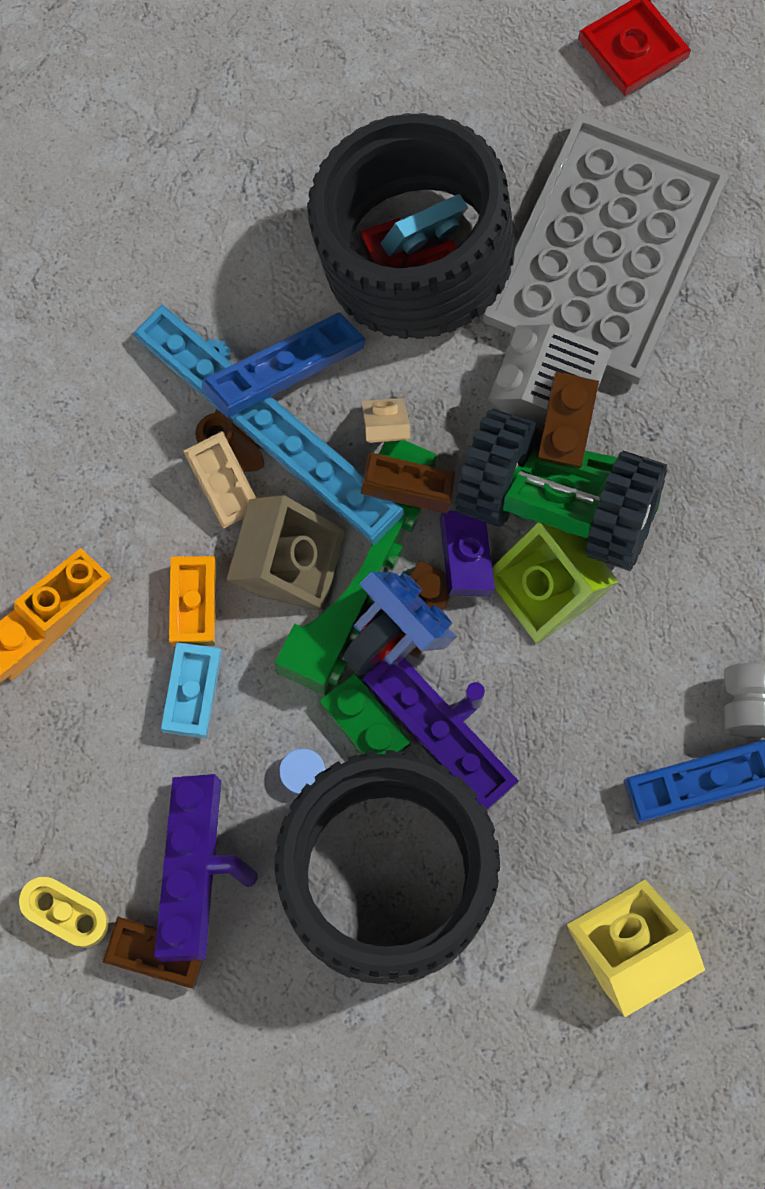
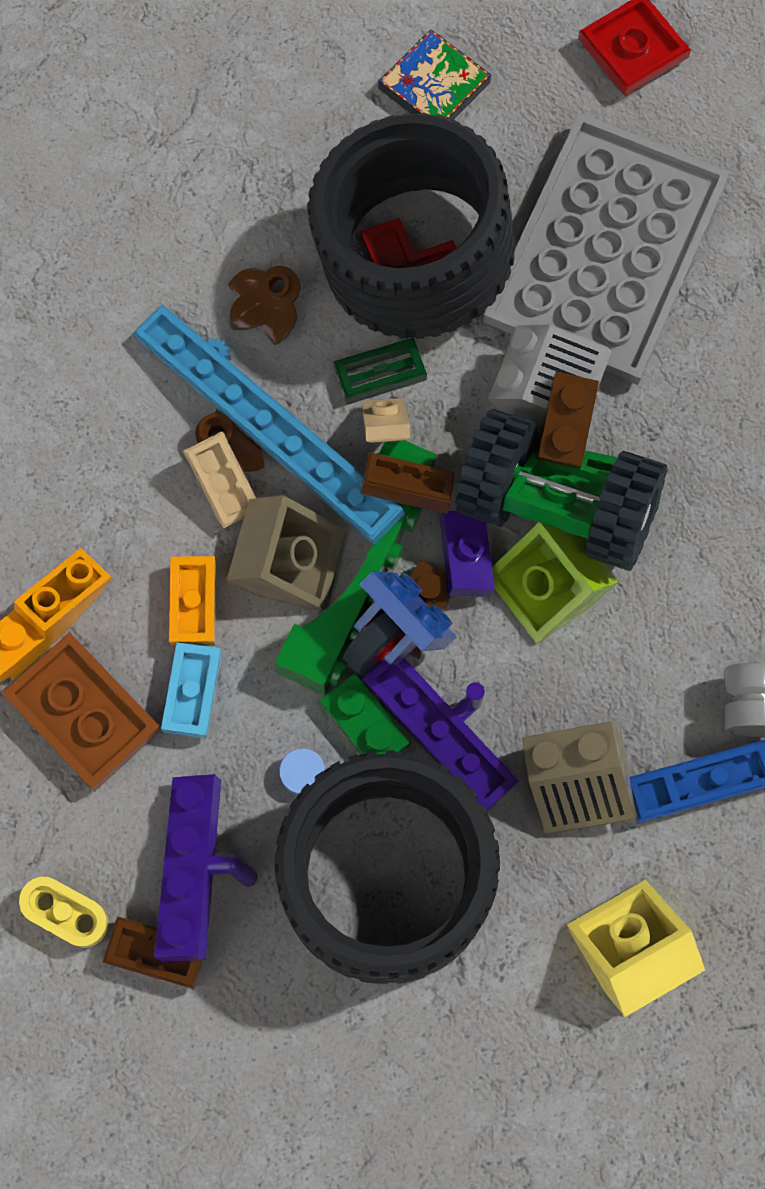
blue plate [202,312,366,418] -> none
medium azure plate [380,194,468,257] -> none
none -> dark orange plate [2,632,161,792]
none -> reddish brown plate [228,266,301,345]
none -> dark green tile [334,338,427,404]
none -> tile [378,29,491,120]
none -> dark tan slope [522,721,637,835]

